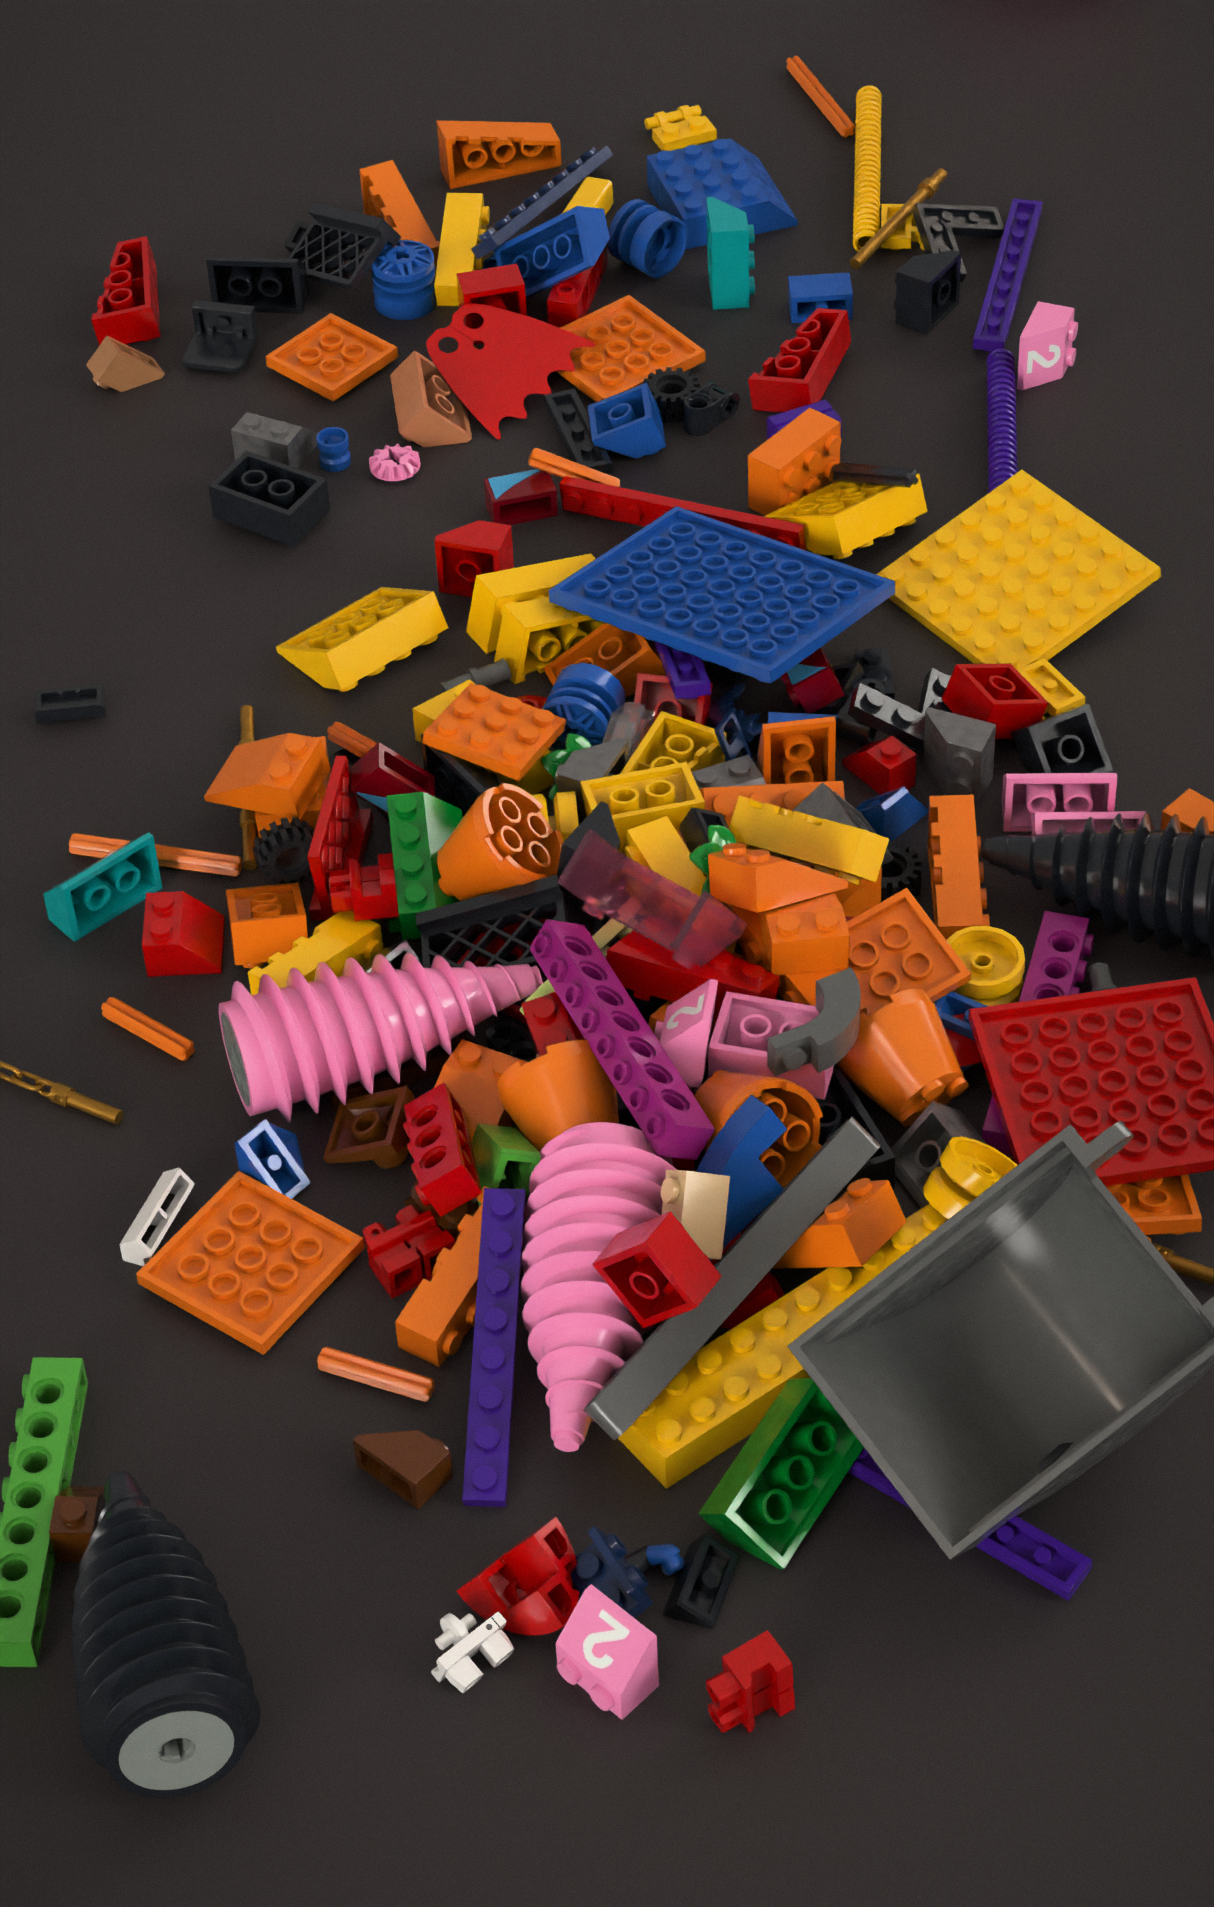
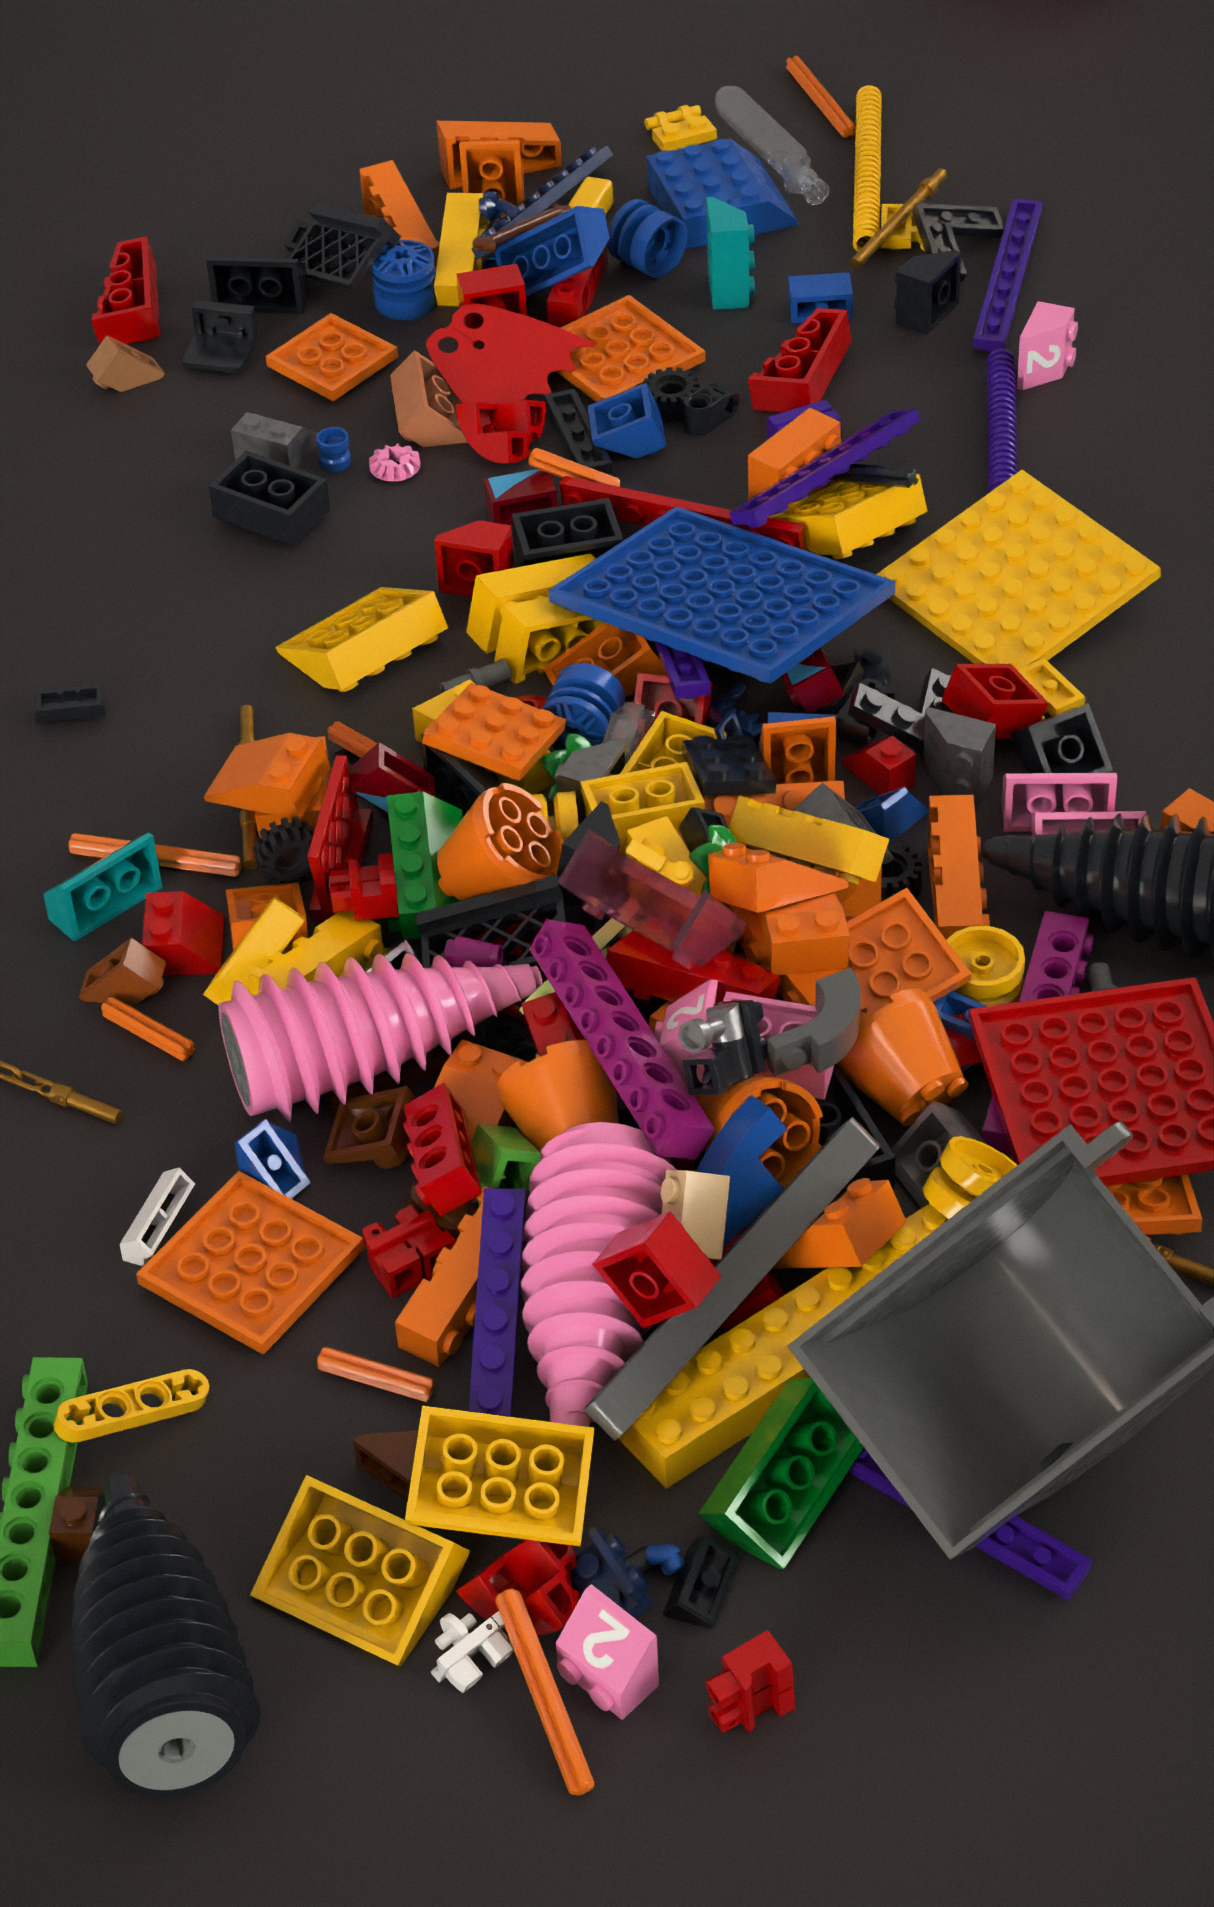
none -> yellow beam [53,1369,210,1443]
none -> dark orange slope [78,938,166,1005]
none -> yellow piece [203,896,305,1006]
none -> yellow slope [250,1475,470,1667]
none -> yellow slope [405,1406,594,1546]
none -> magenta cone [444,936,503,967]
none -> red brick [456,400,546,464]
none -> orange slope [459,140,525,221]
none -> reddish brown piece [472,203,572,253]
none -> dark blue plate [479,191,519,222]
none -> orange axle [495,1588,594,1796]
none -> black slope [512,498,623,566]
none -> yellow plate [625,837,695,888]
none -> black hips [679,1000,767,1095]
none -> black plate [682,735,776,796]
none -> clear piece [715,86,830,205]
none -> dark purple plate [729,408,921,528]

